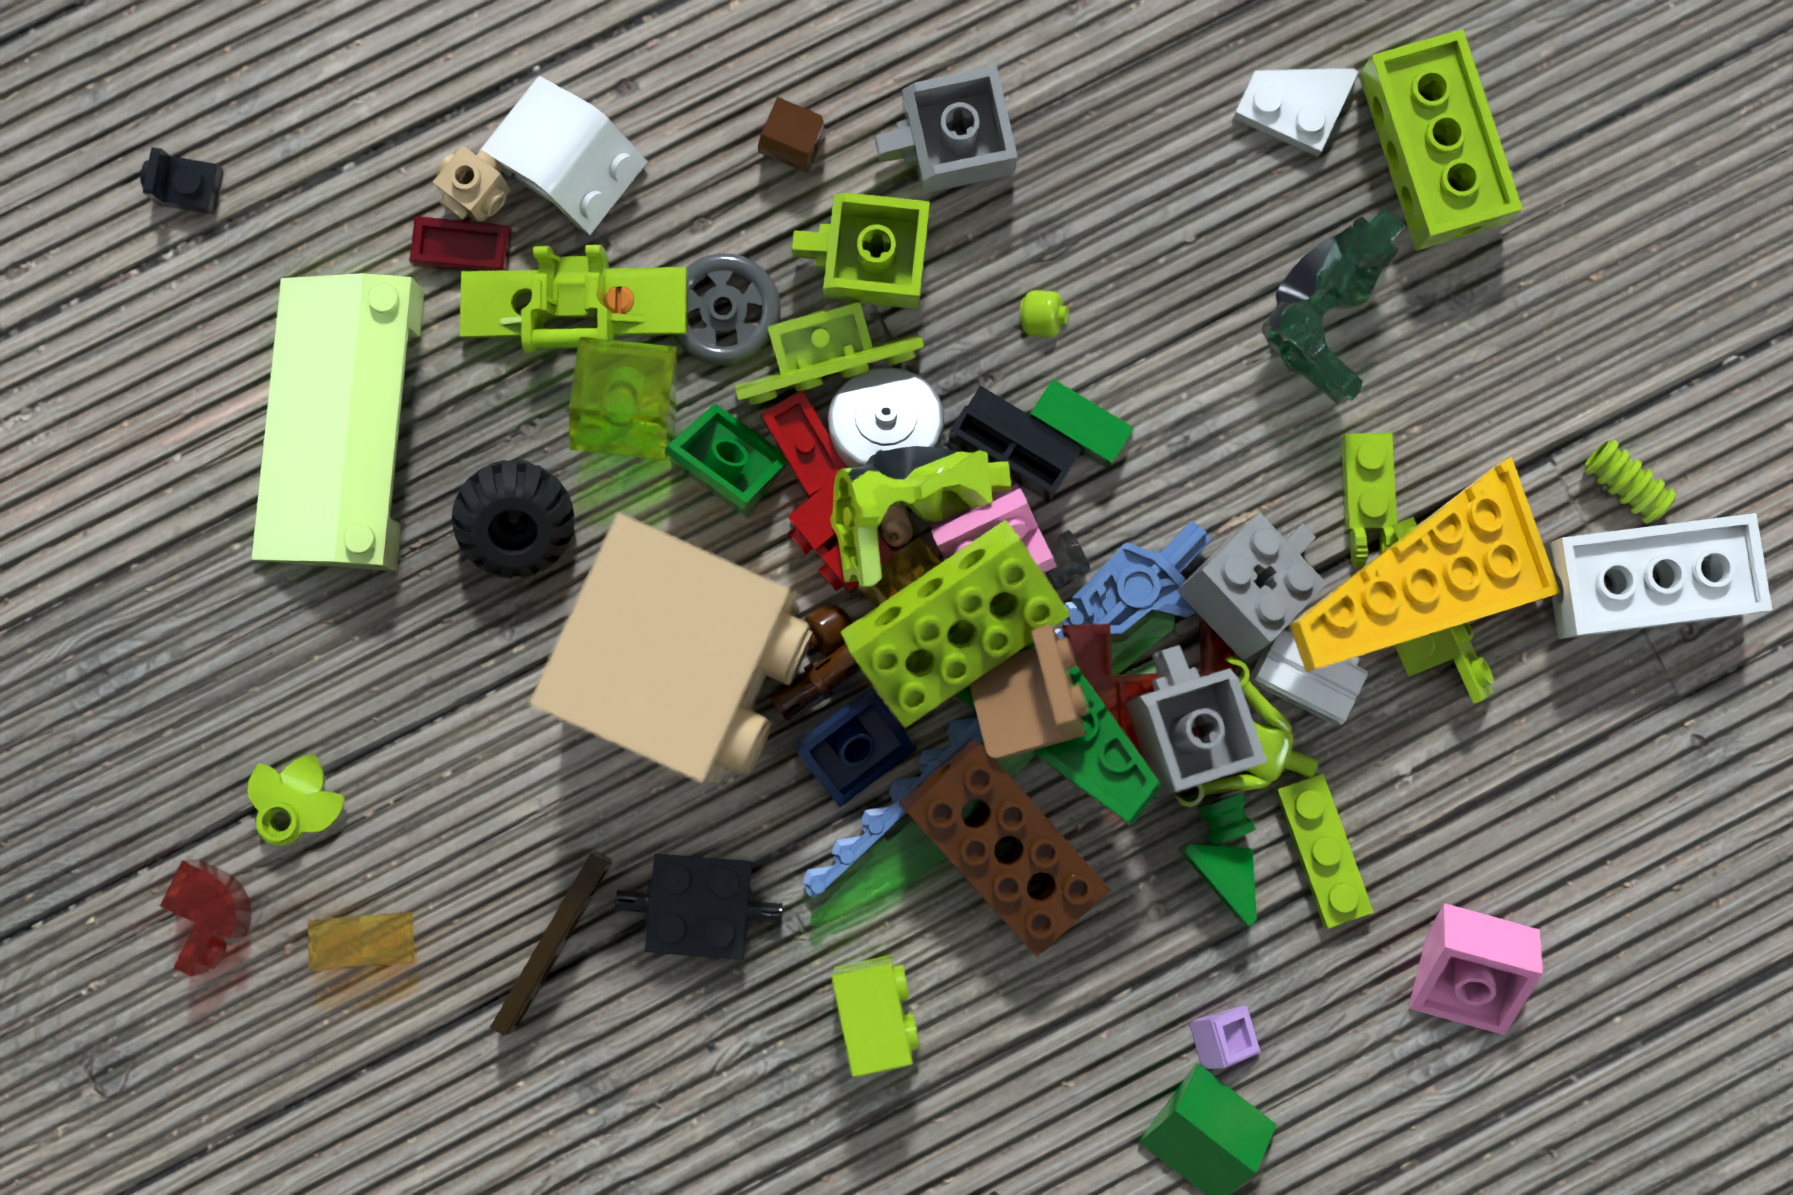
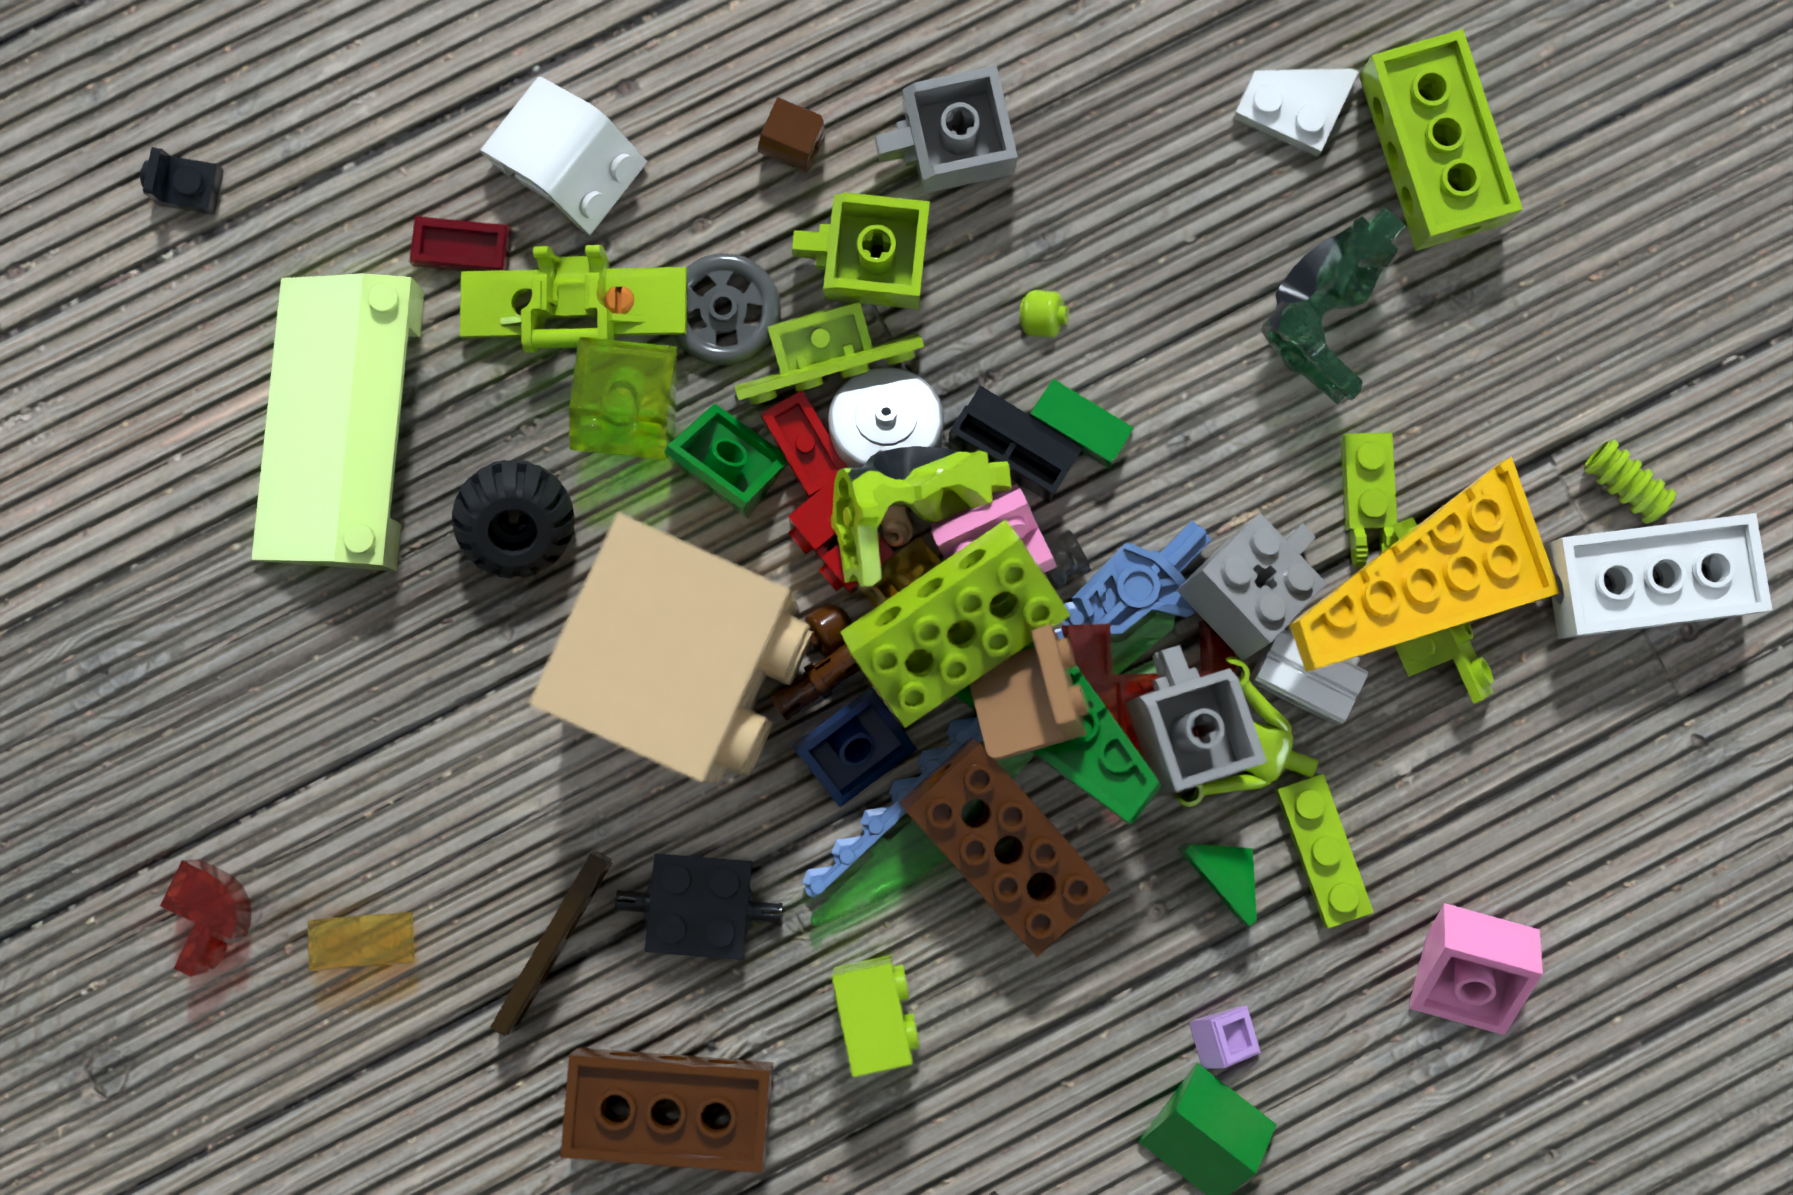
lime plate [247,754,345,846] -> none
tan brick [433,145,511,223] -> none
green wheel [1197,792,1256,845] -> none
none -> reddish brown brick [560,1047,774,1173]

